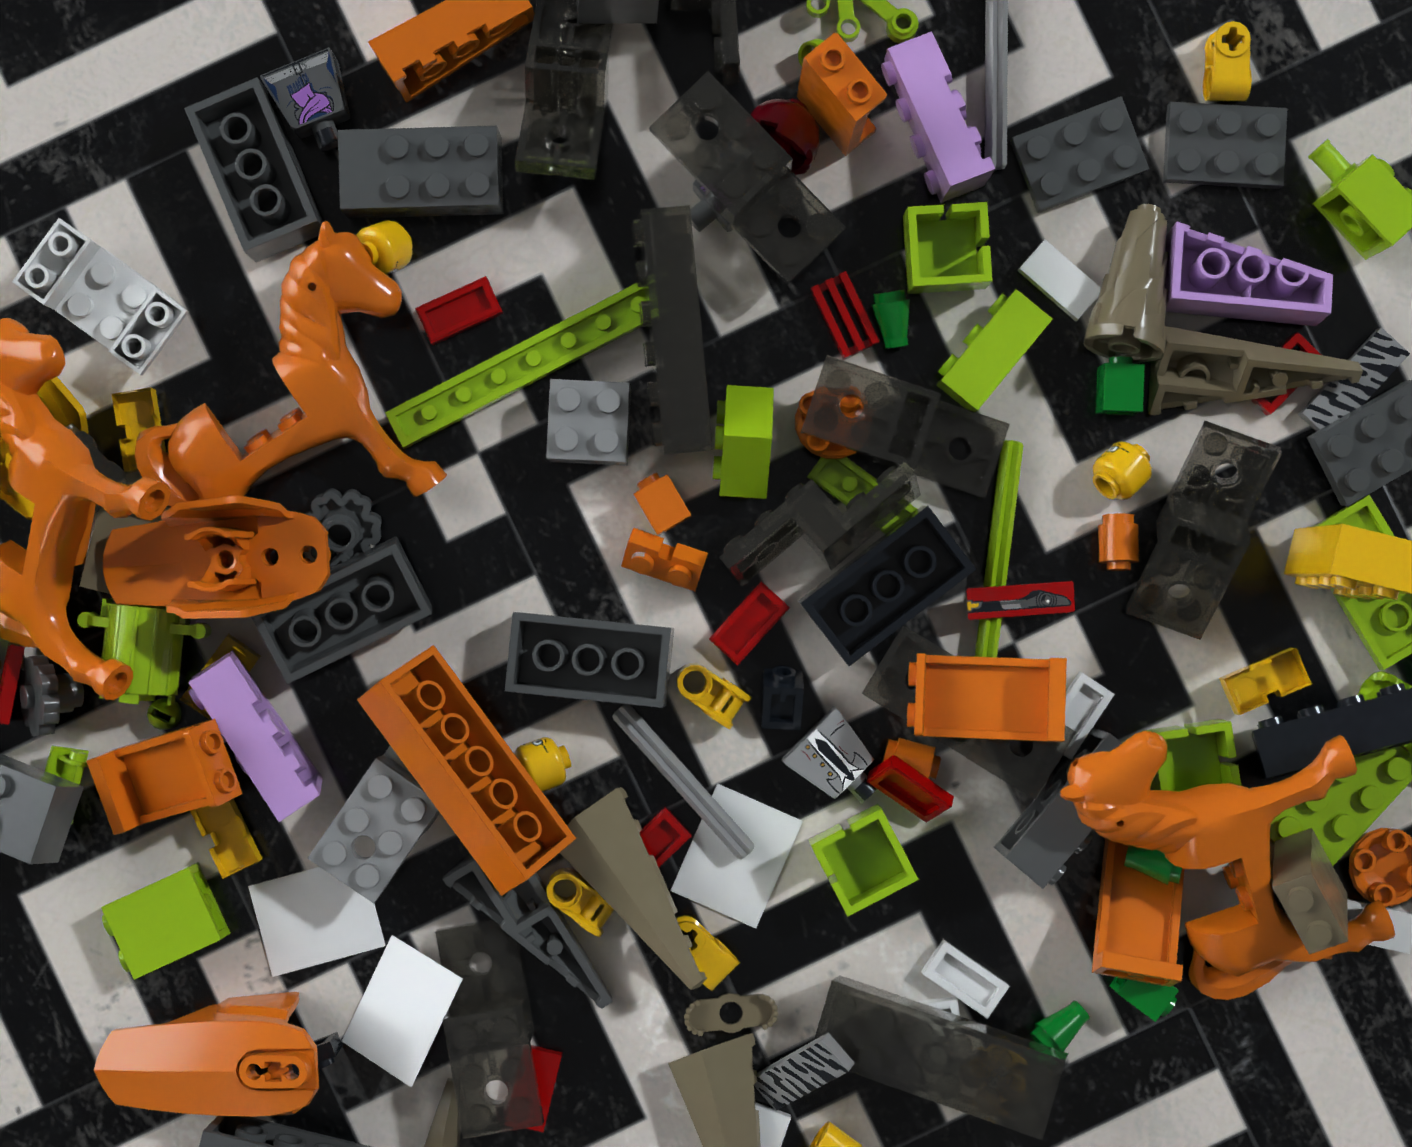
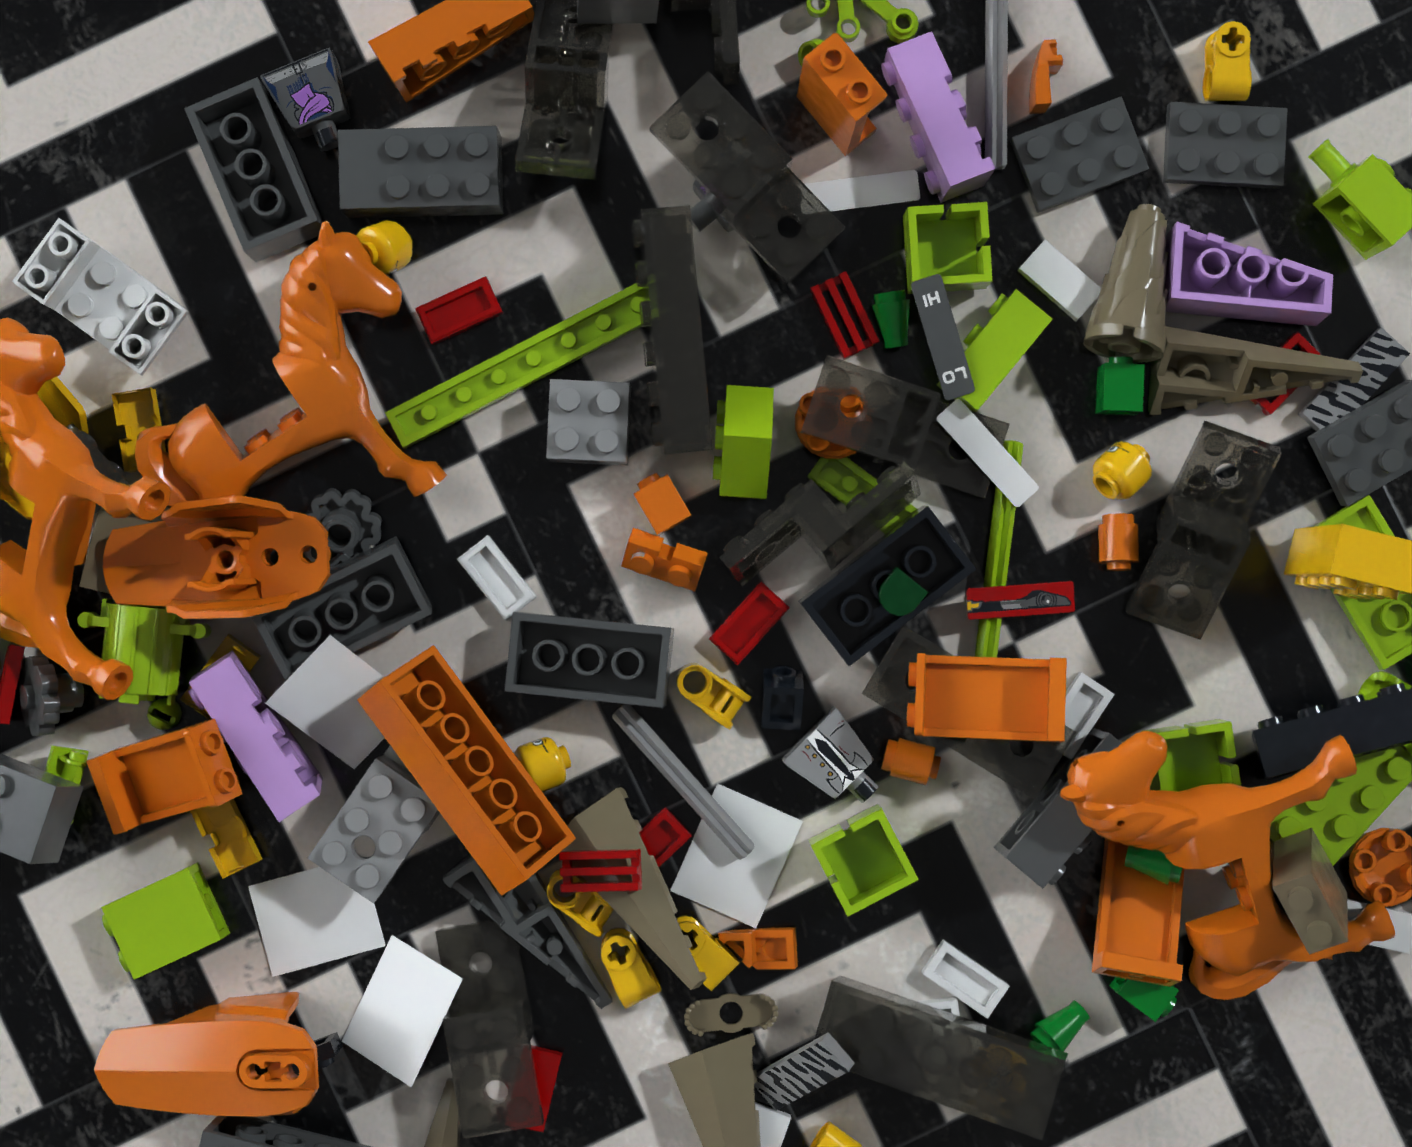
dark red cylinder [739,99,820,175] -> none
red tile [867,755,954,823] -> none
yellow piece [1219,647,1312,715] -> none
none -> white sticker [265,635,384,769]
none -> white tile [457,535,537,621]
none -> red tile [559,849,642,893]
none -> yellow piece [601,927,662,1009]
none -> orange slope [718,927,798,970]
none -> white sticker [798,170,920,215]
none -> dark green tile [879,567,928,616]
none -> dark grey sticker [911,274,975,400]
none -> white sticker [937,399,1039,507]
none -> orange slope [1029,39,1063,114]

